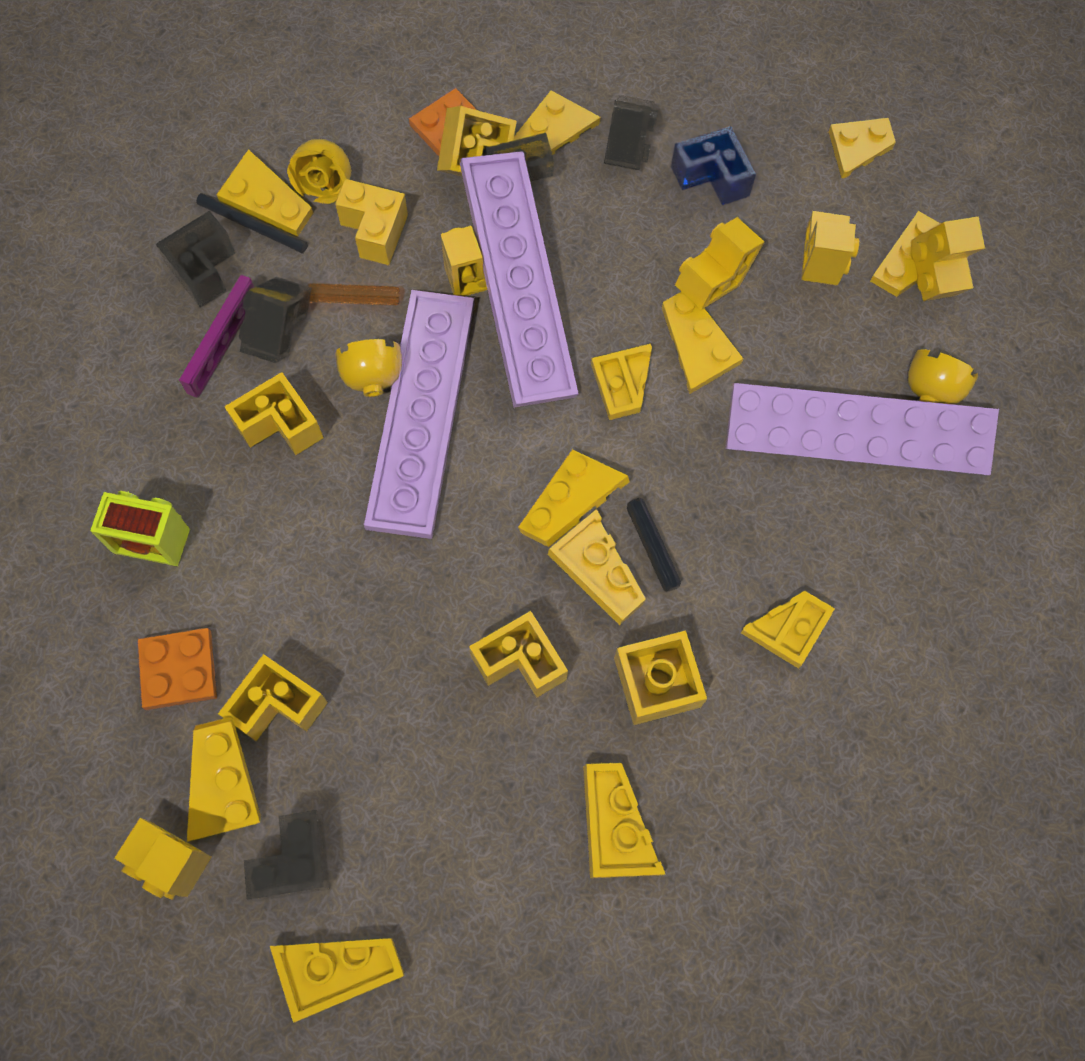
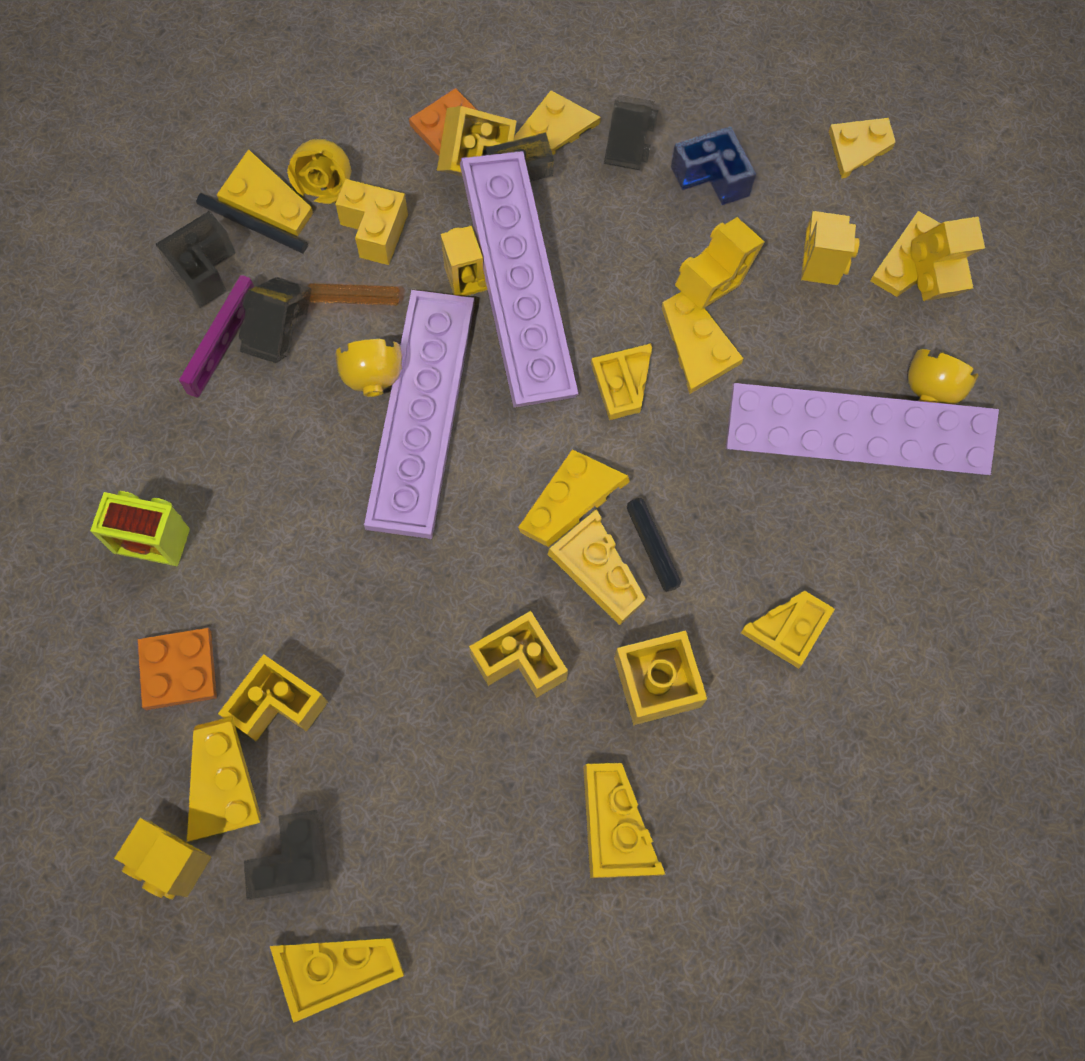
yellow brick [224,372,323,455] -> none

